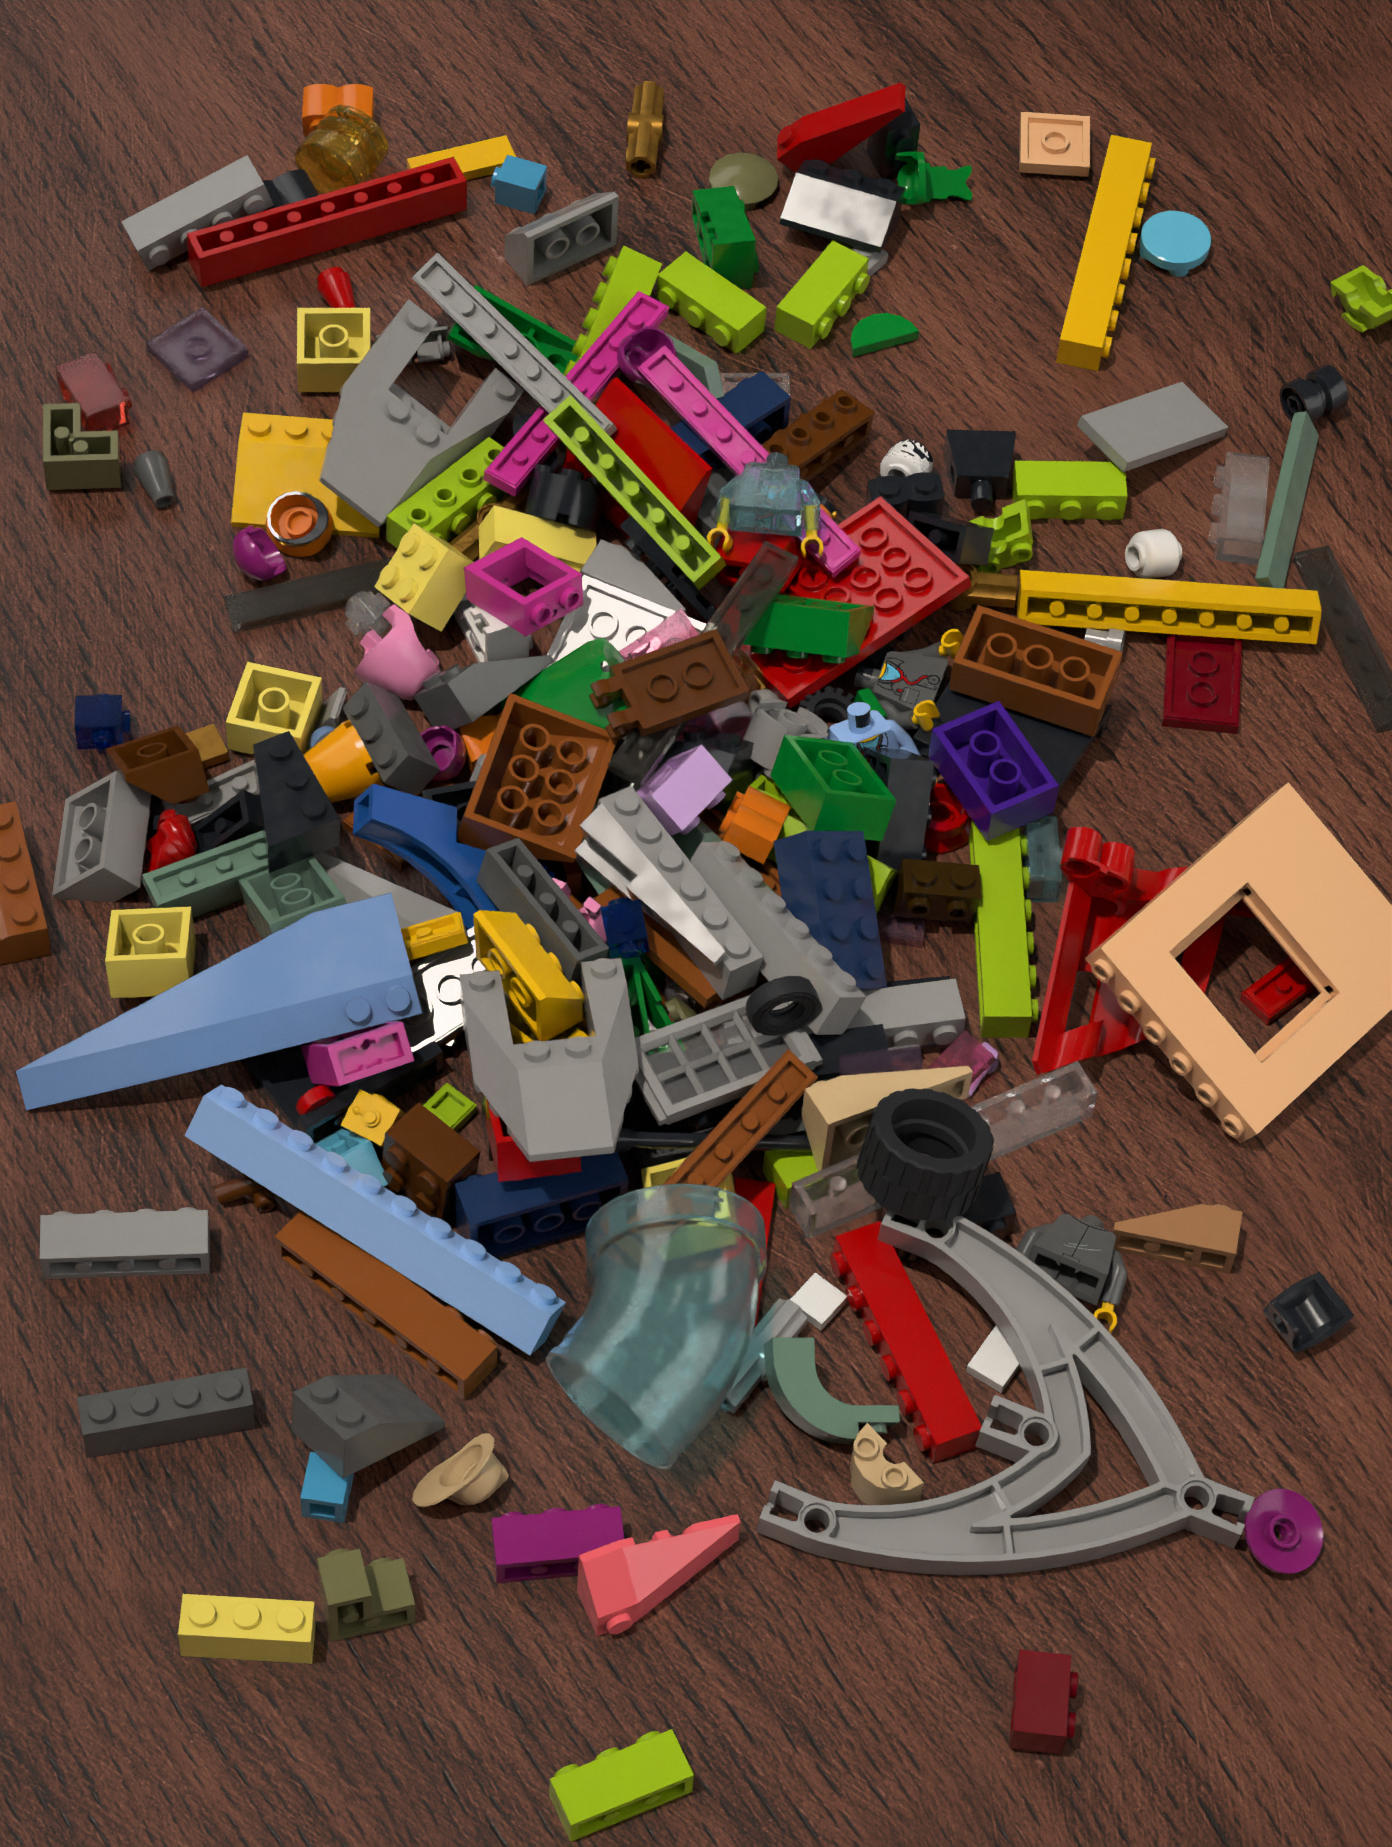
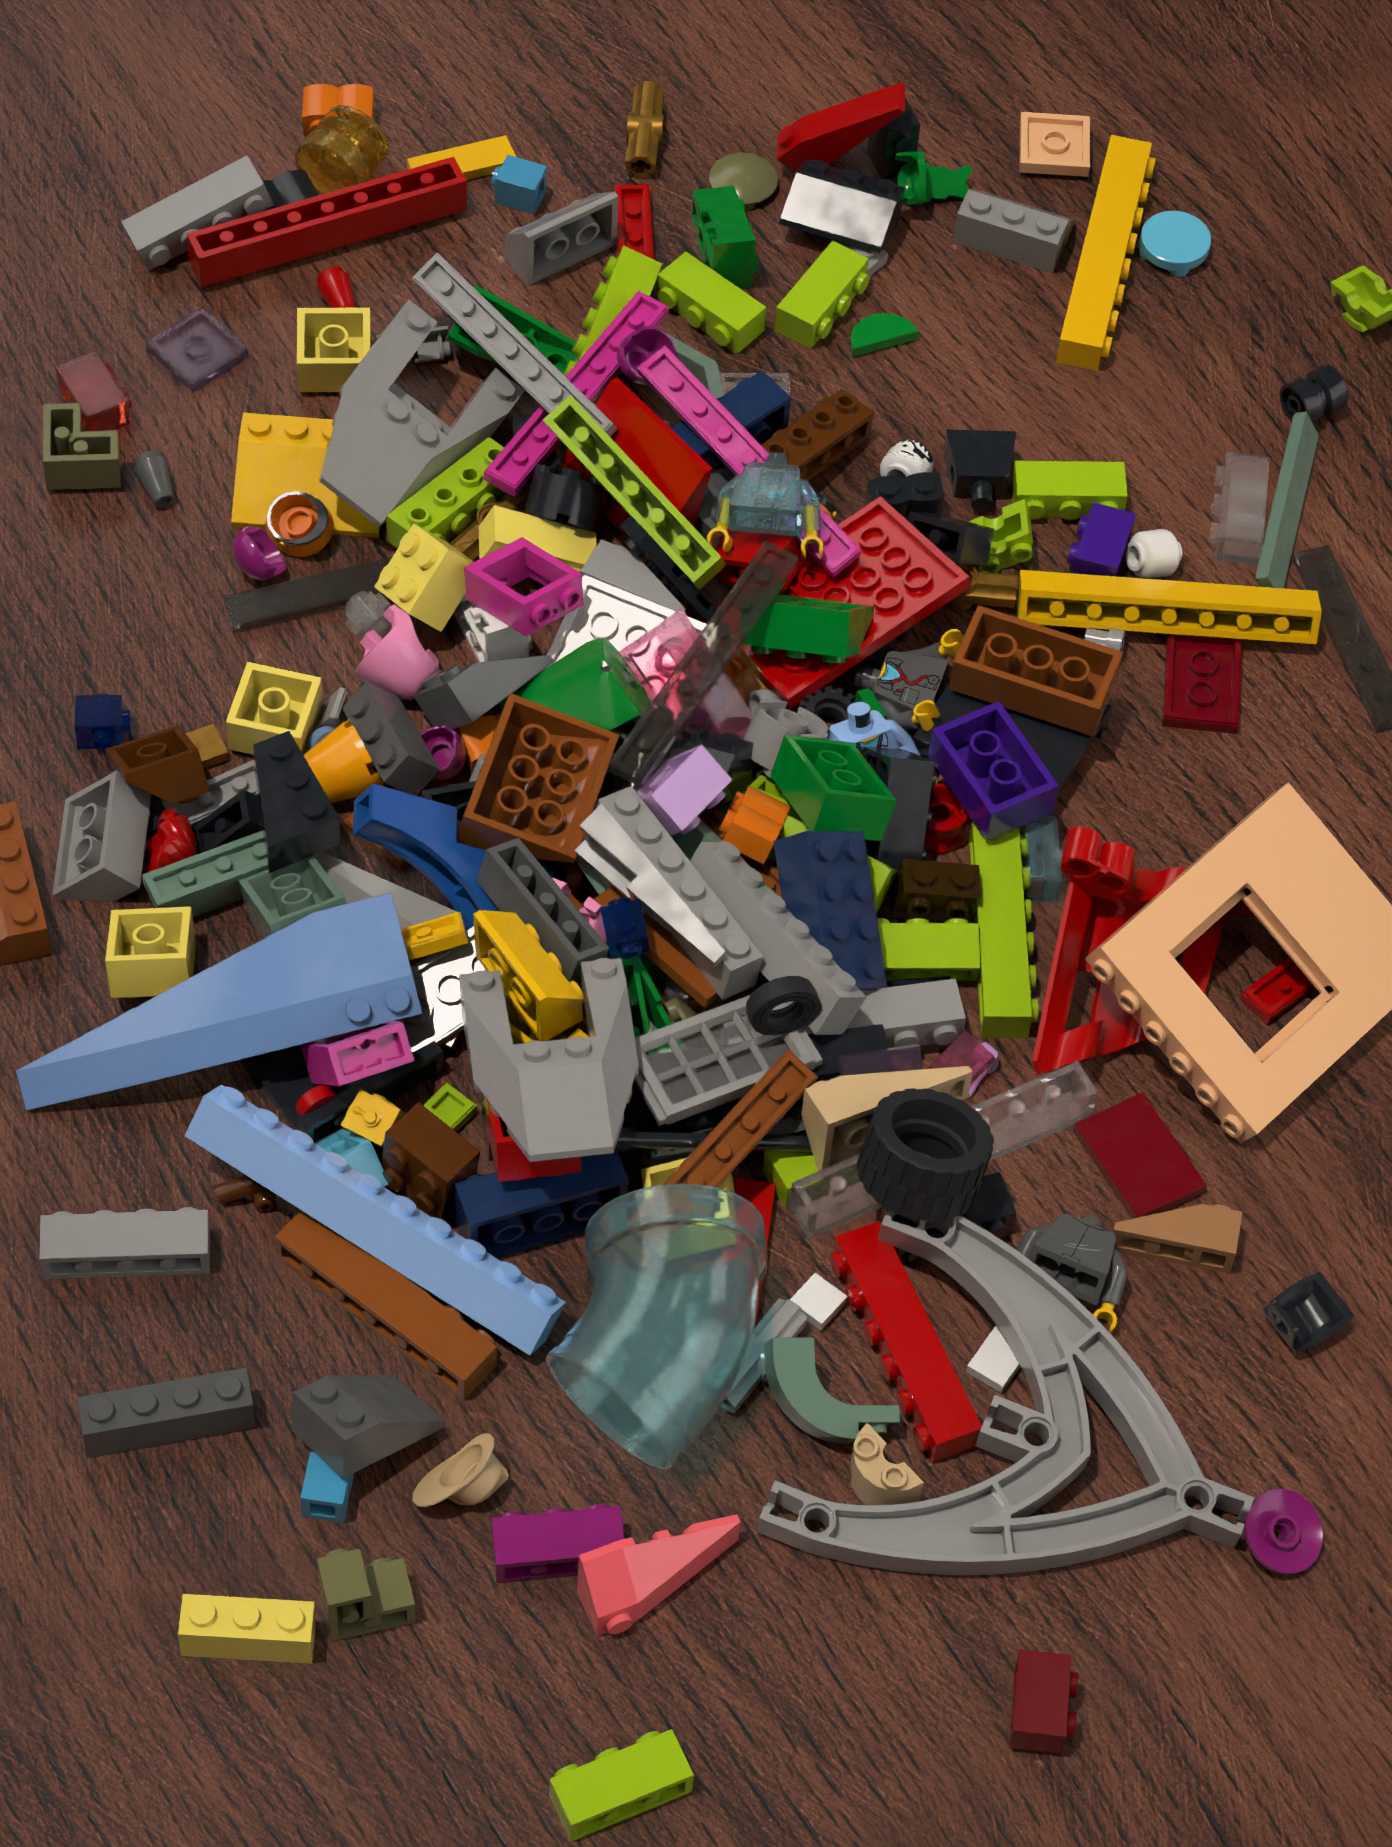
reddish brown tile [589,629,749,741] -> none
light grey tile [1077,382,1229,472] -> none
none -> red tile [614,184,654,259]
none -> lime brick [877,918,980,981]
none -> light grey slope [953,189,1075,273]
none -> dark purple brick [1067,502,1136,577]
none -> dark red tile [1073,1092,1207,1219]

